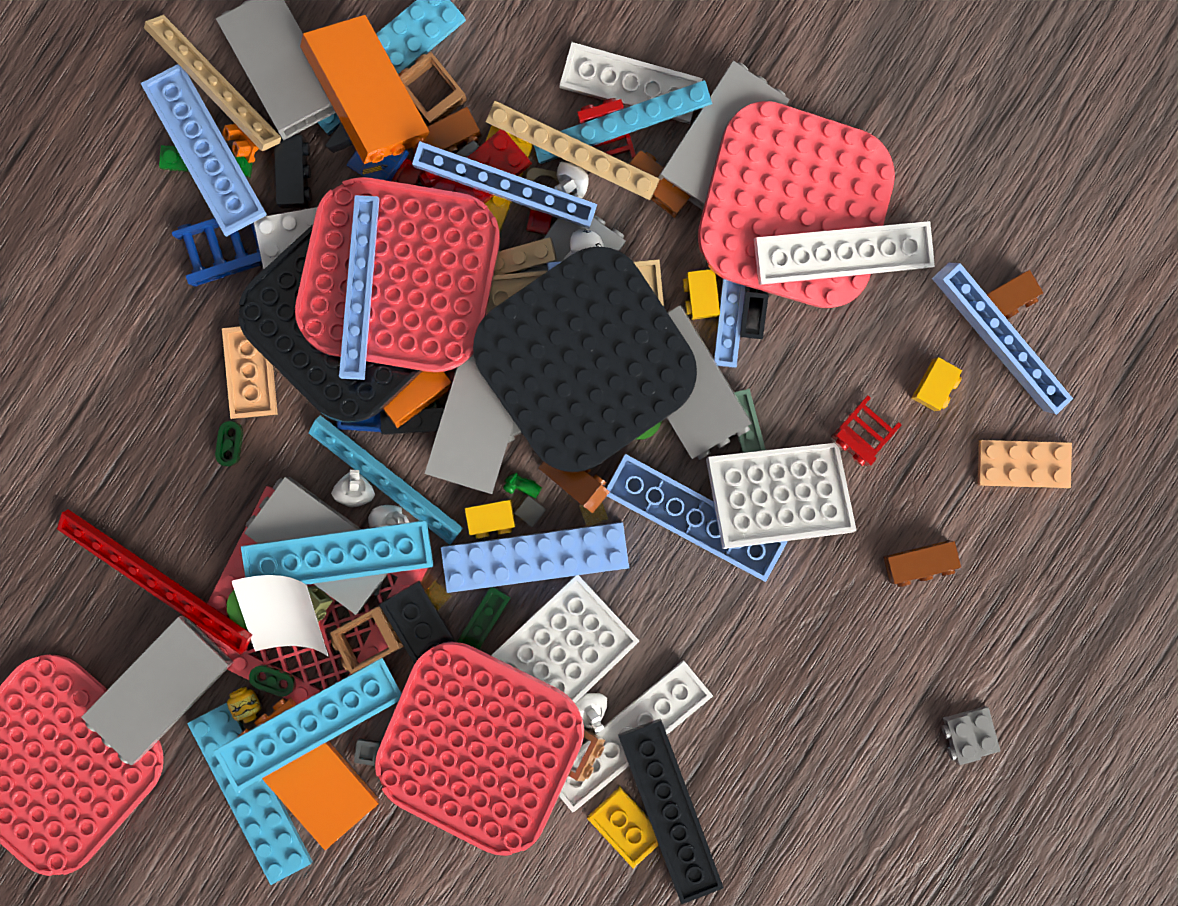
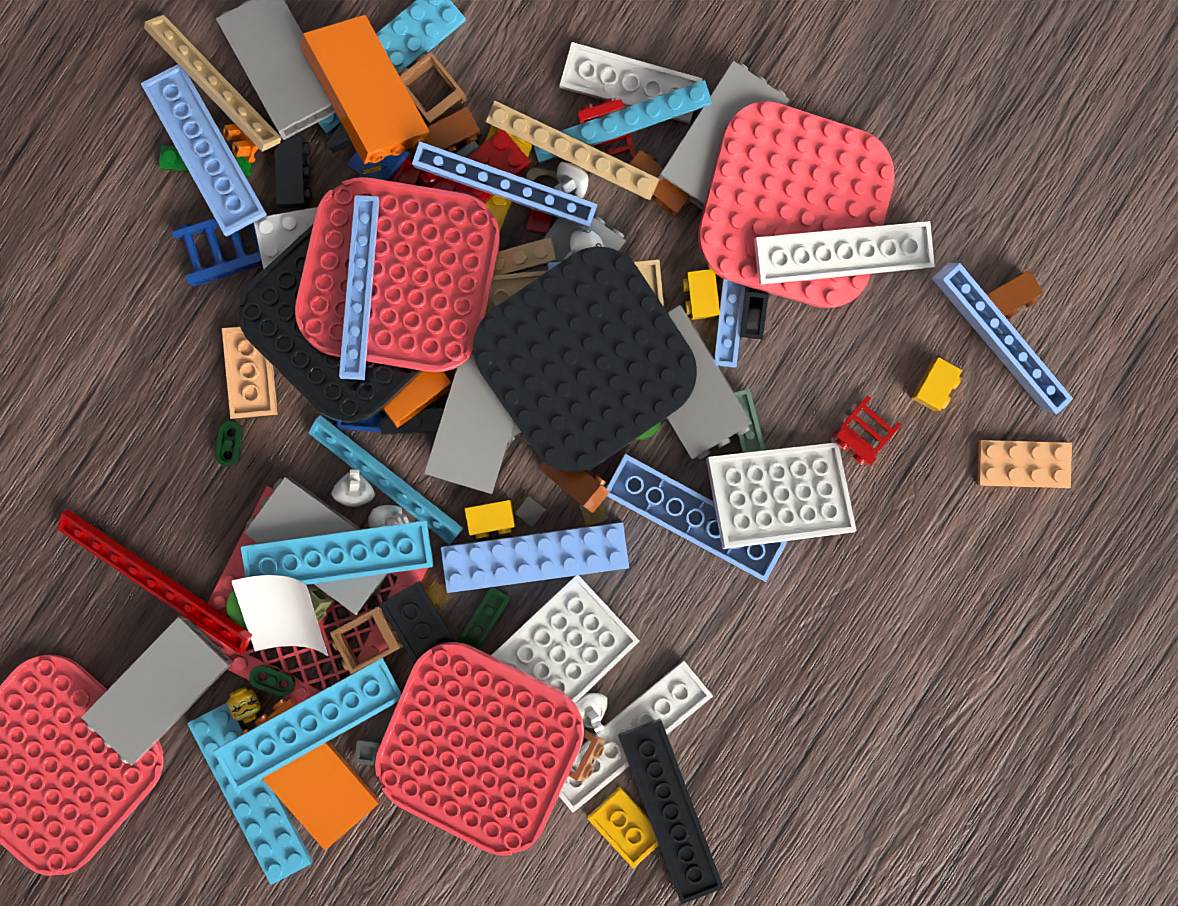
green arm [503,473,542,499] -> none
dark orange brick [883,540,961,587] -> none
light grey plate [942,706,1001,765] -> none

